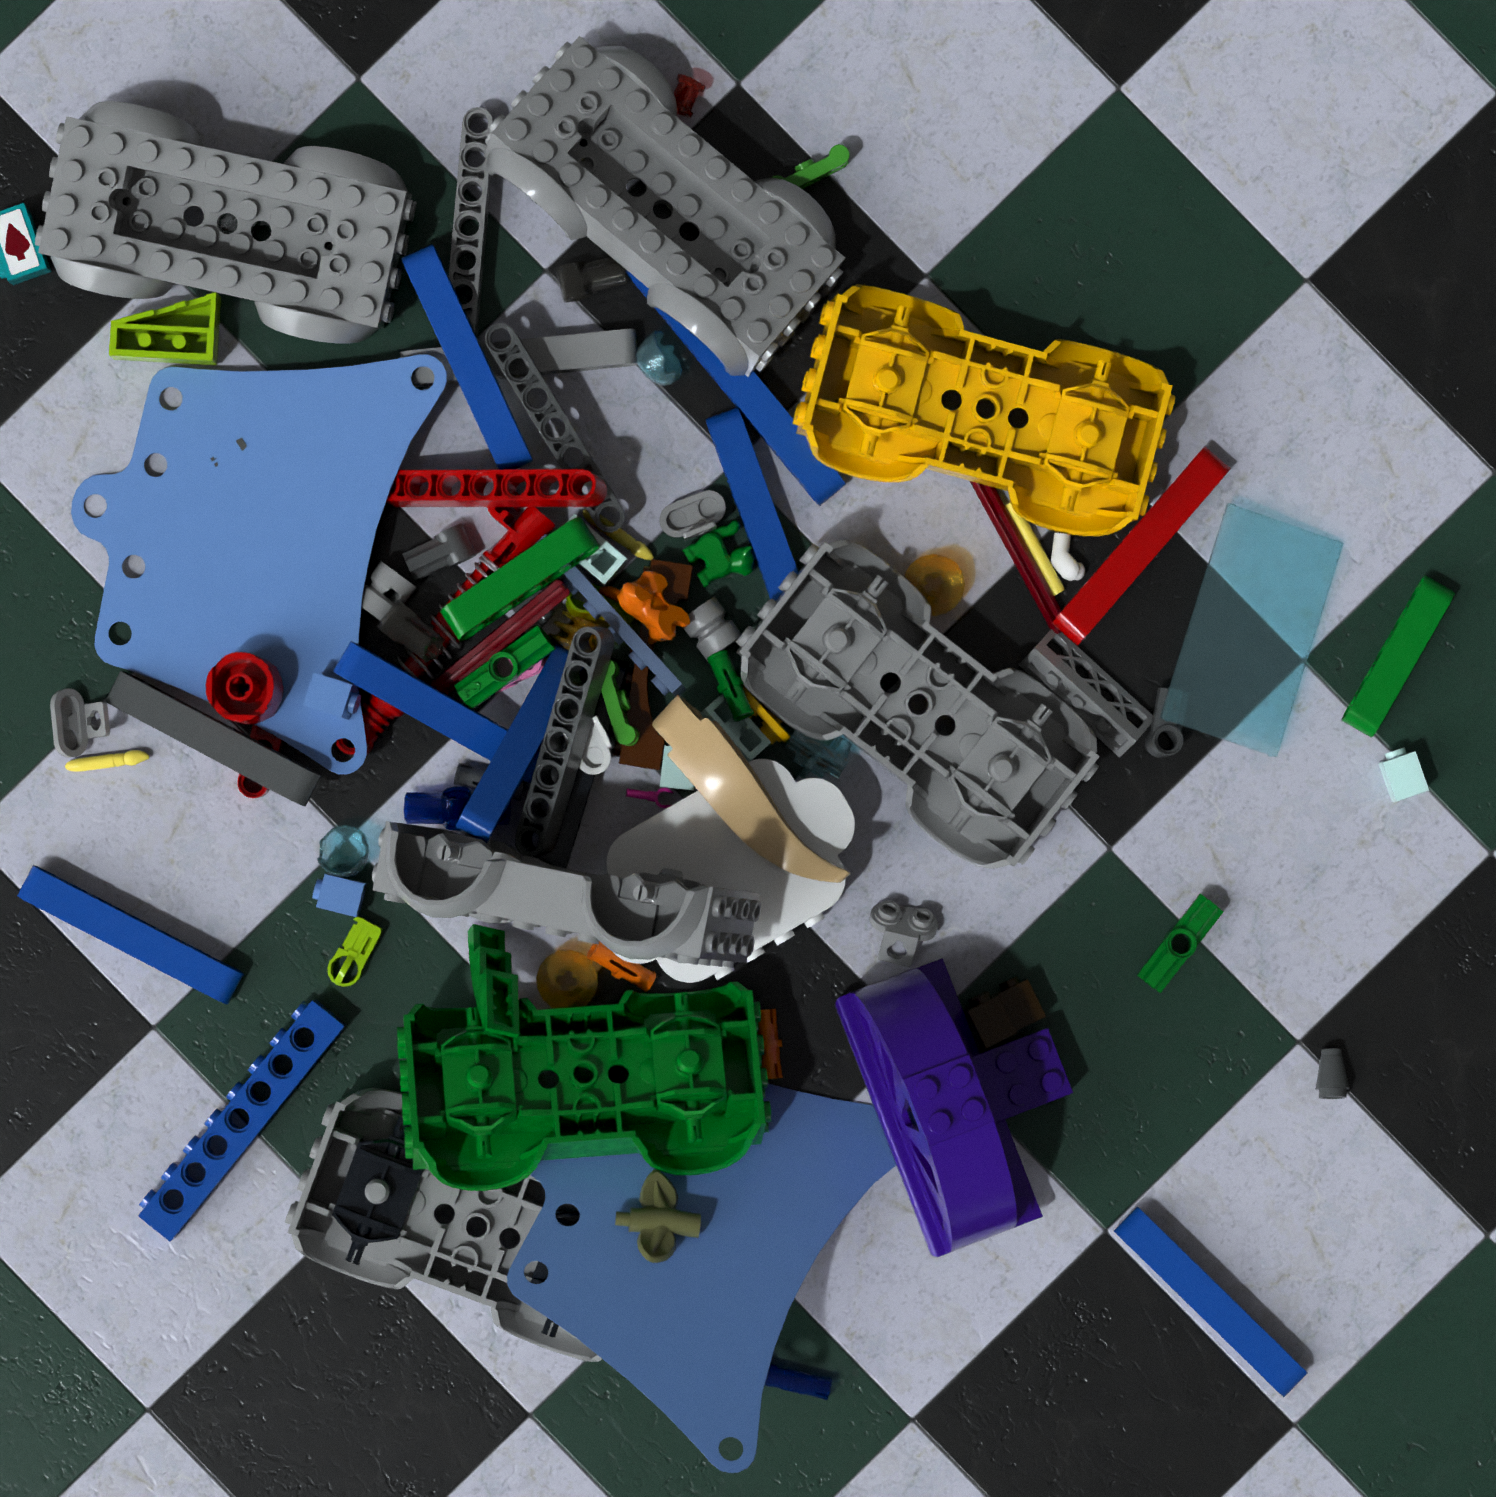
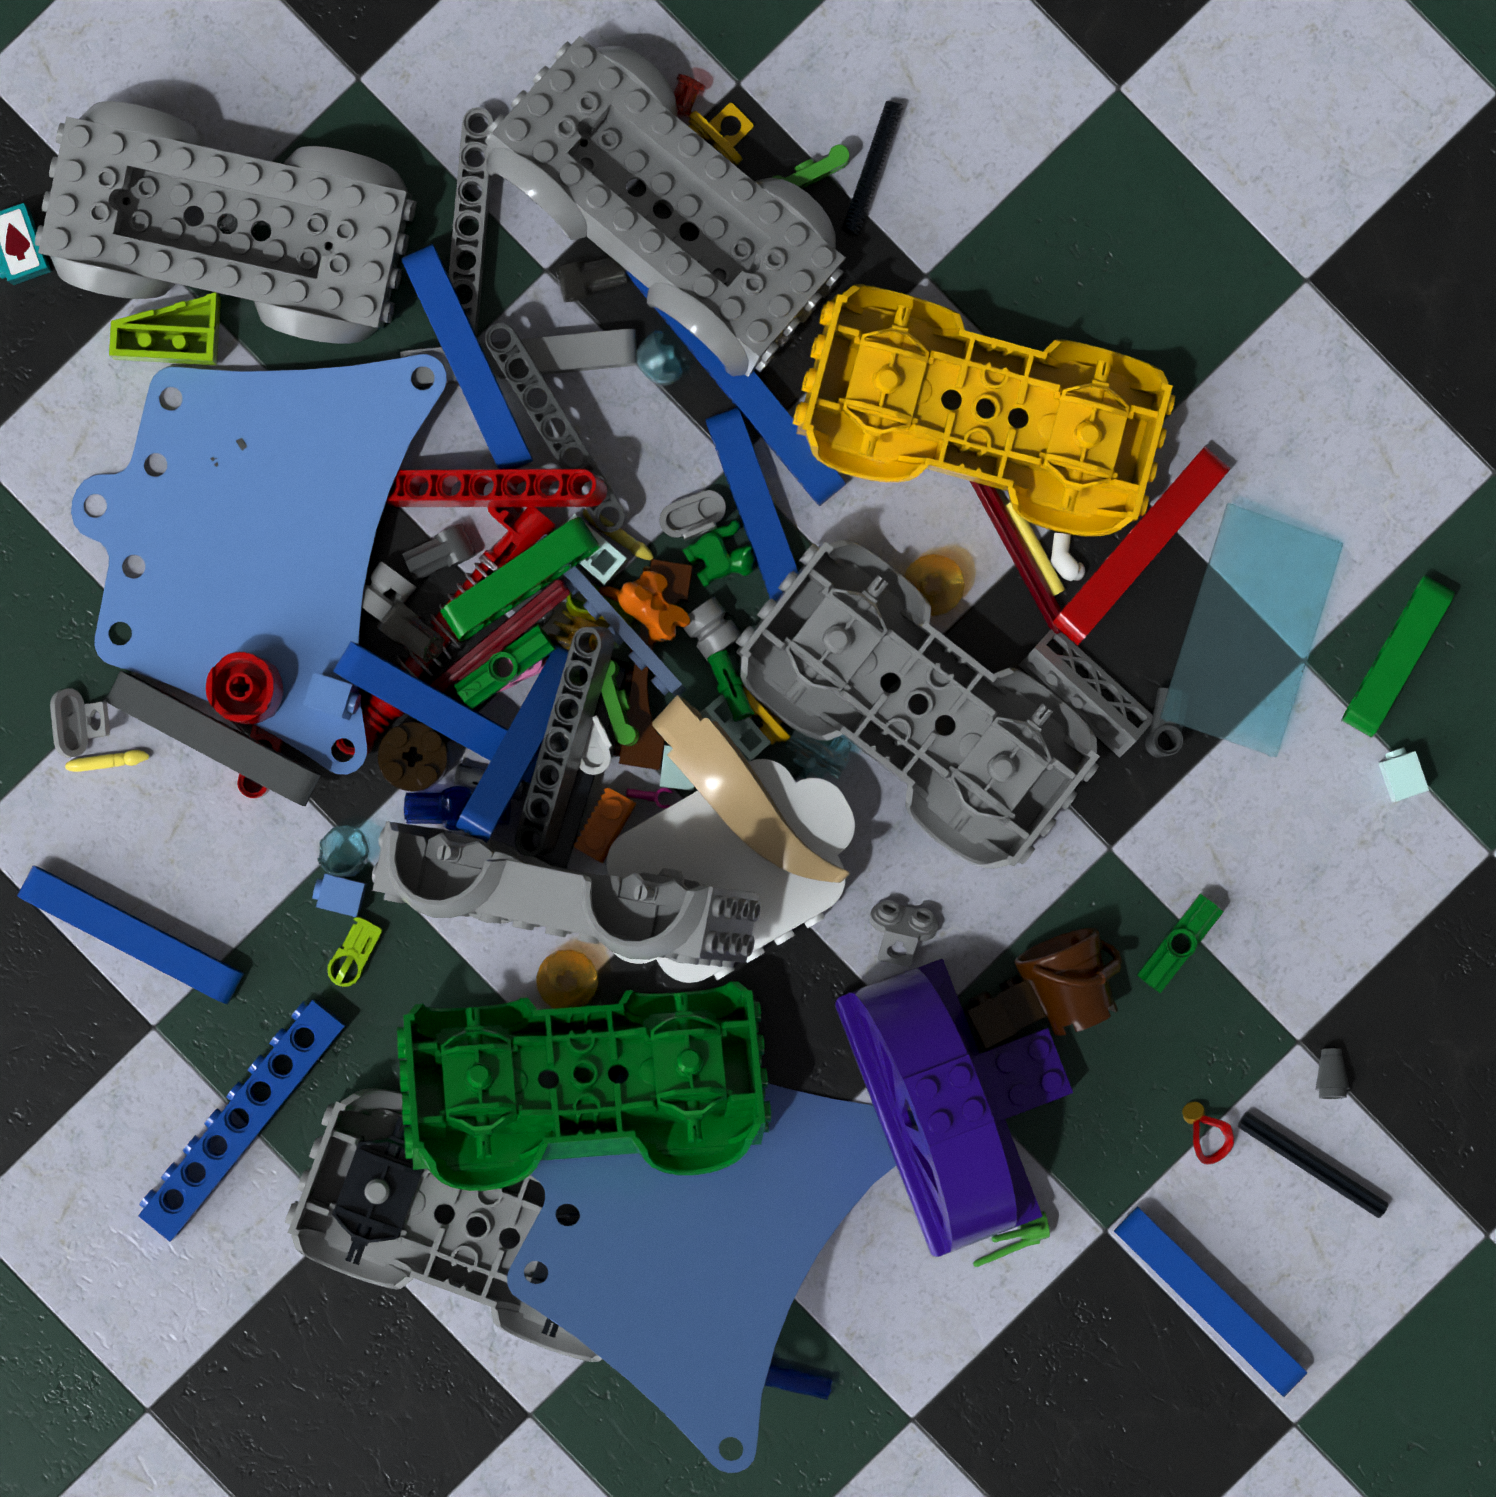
green slope [468,924,520,1038] -> none
orange pin [587,941,656,992] -> none
olive plant [615,1169,701,1263] -> none
orange pin [757,1009,783,1079] -> none
none -> dark brown brick [378,722,450,792]
none -> orange brick [573,787,636,863]
none -> yellow bracket [688,103,754,165]
none -> black axle [842,101,903,235]
none -> bright green plant [973,1211,1050,1267]
none -> reddish brown piece [1014,928,1122,1036]
none -> red piece [1182,1102,1234,1165]
none -> black axle [1238,1112,1389,1218]

